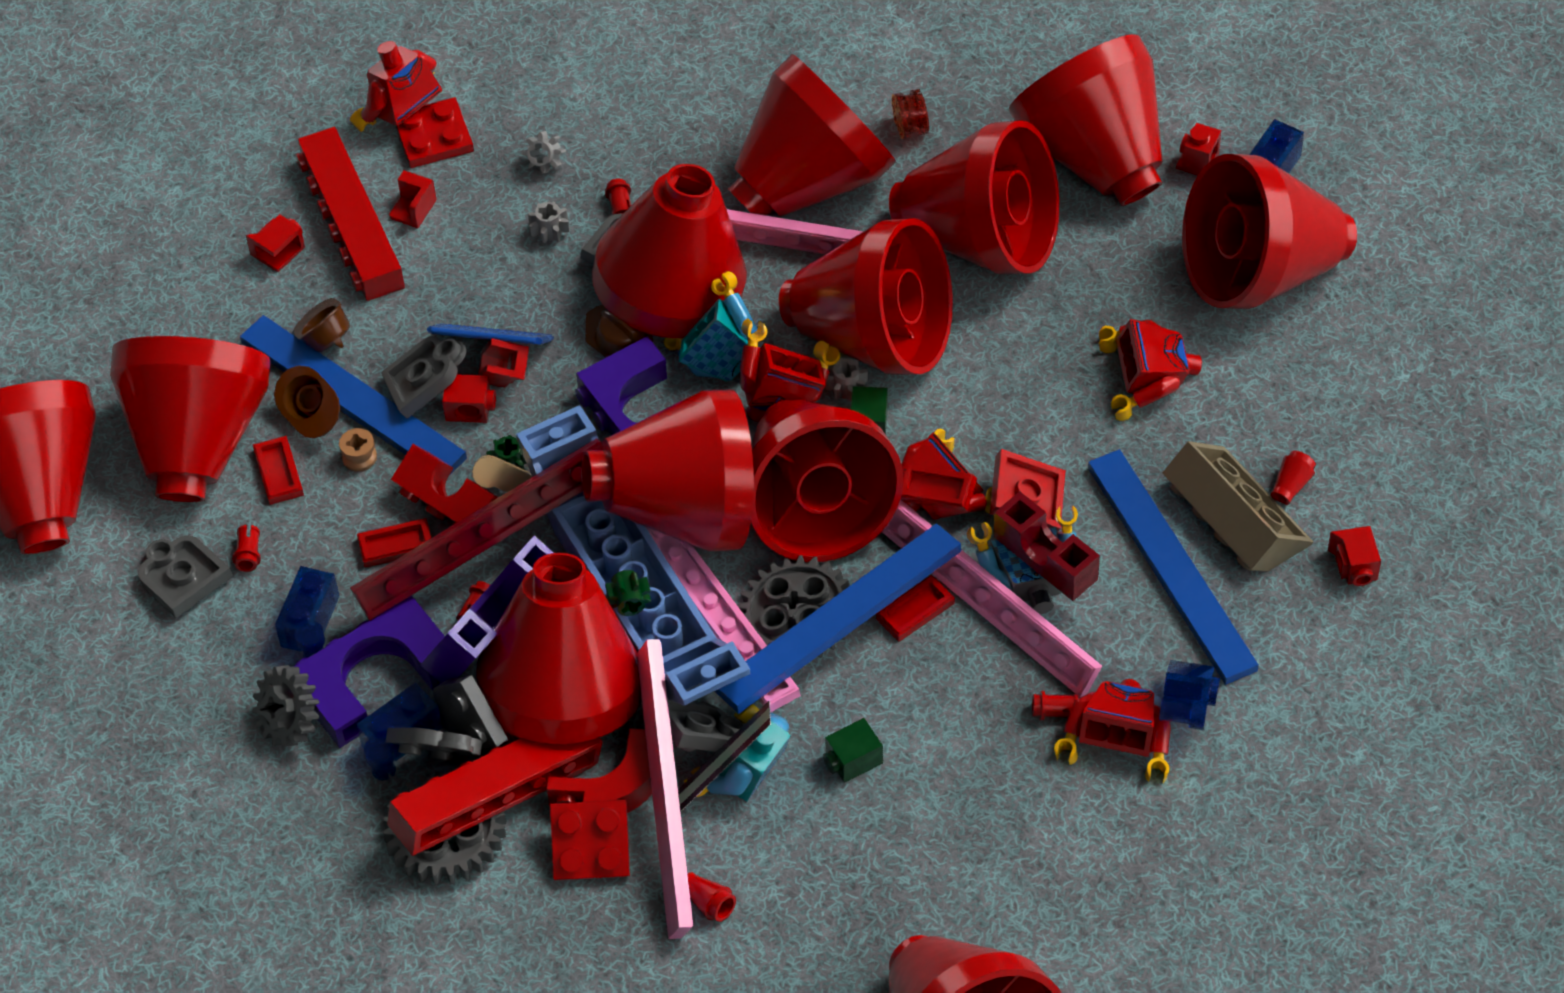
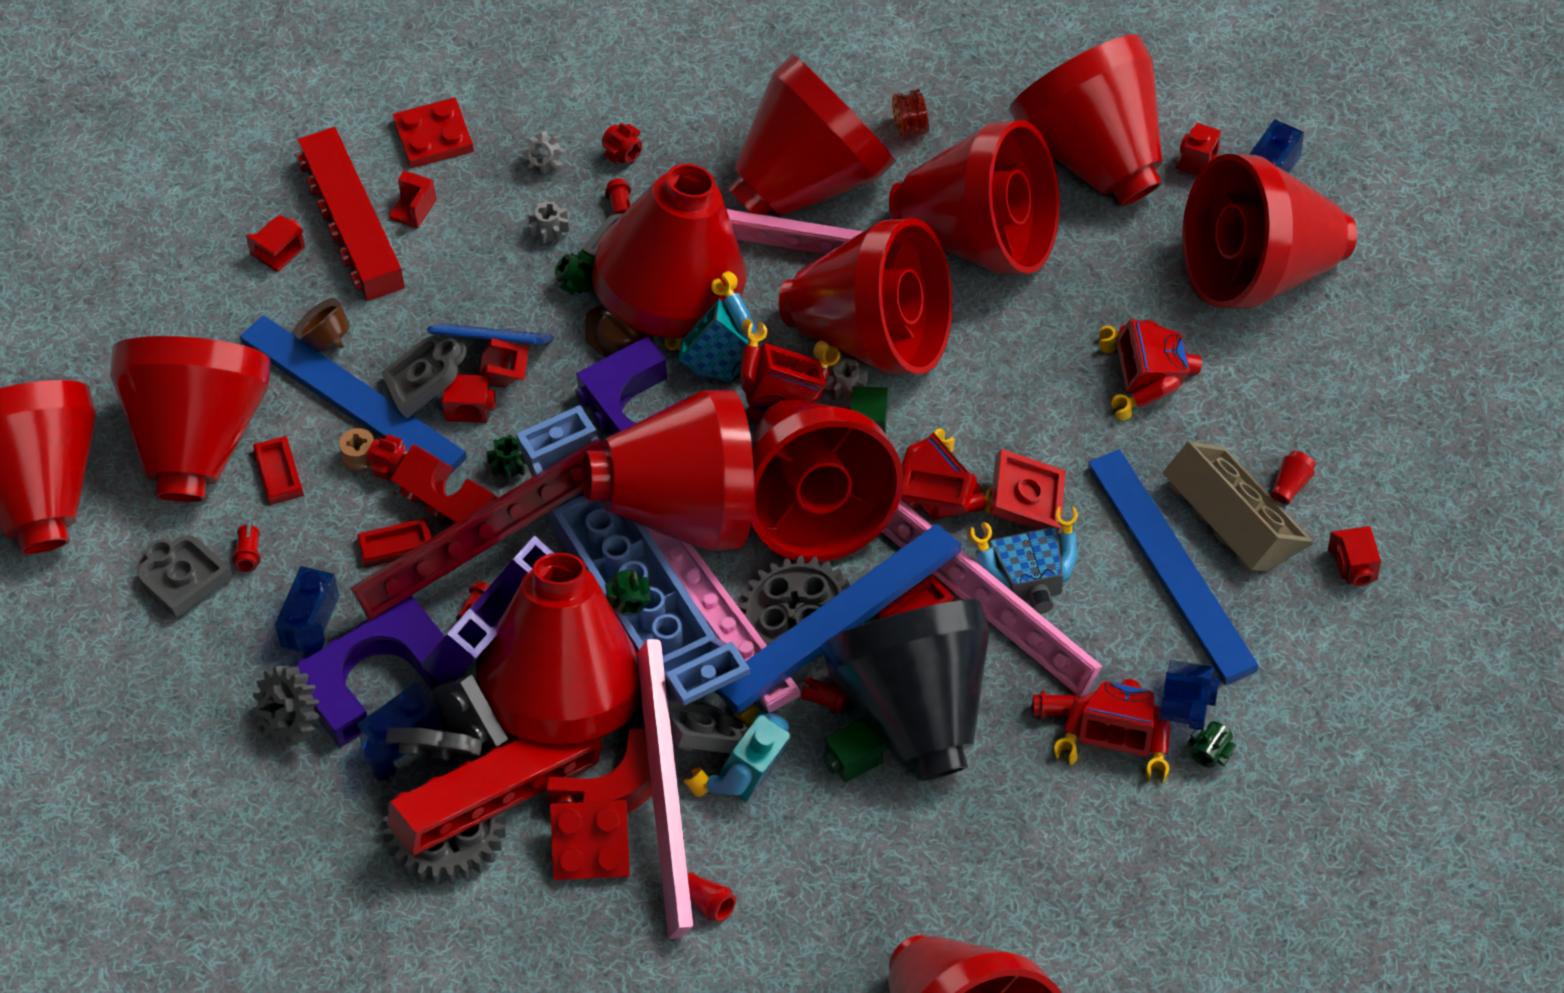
reddish brown piece [274,365,340,439] -> none
red torso [350,41,442,132] -> none
tan leg [472,455,532,492] -> none
sticker [678,700,771,812] -> none
dark red arch [994,491,1100,601] -> none
none -> red gear [366,434,408,481]
none -> dark green gear [555,251,593,295]
none -> red gear [602,122,643,164]
none -> red pin [801,677,850,714]
none -> black cone [821,600,990,781]
none -> dark green gear [1187,721,1236,768]

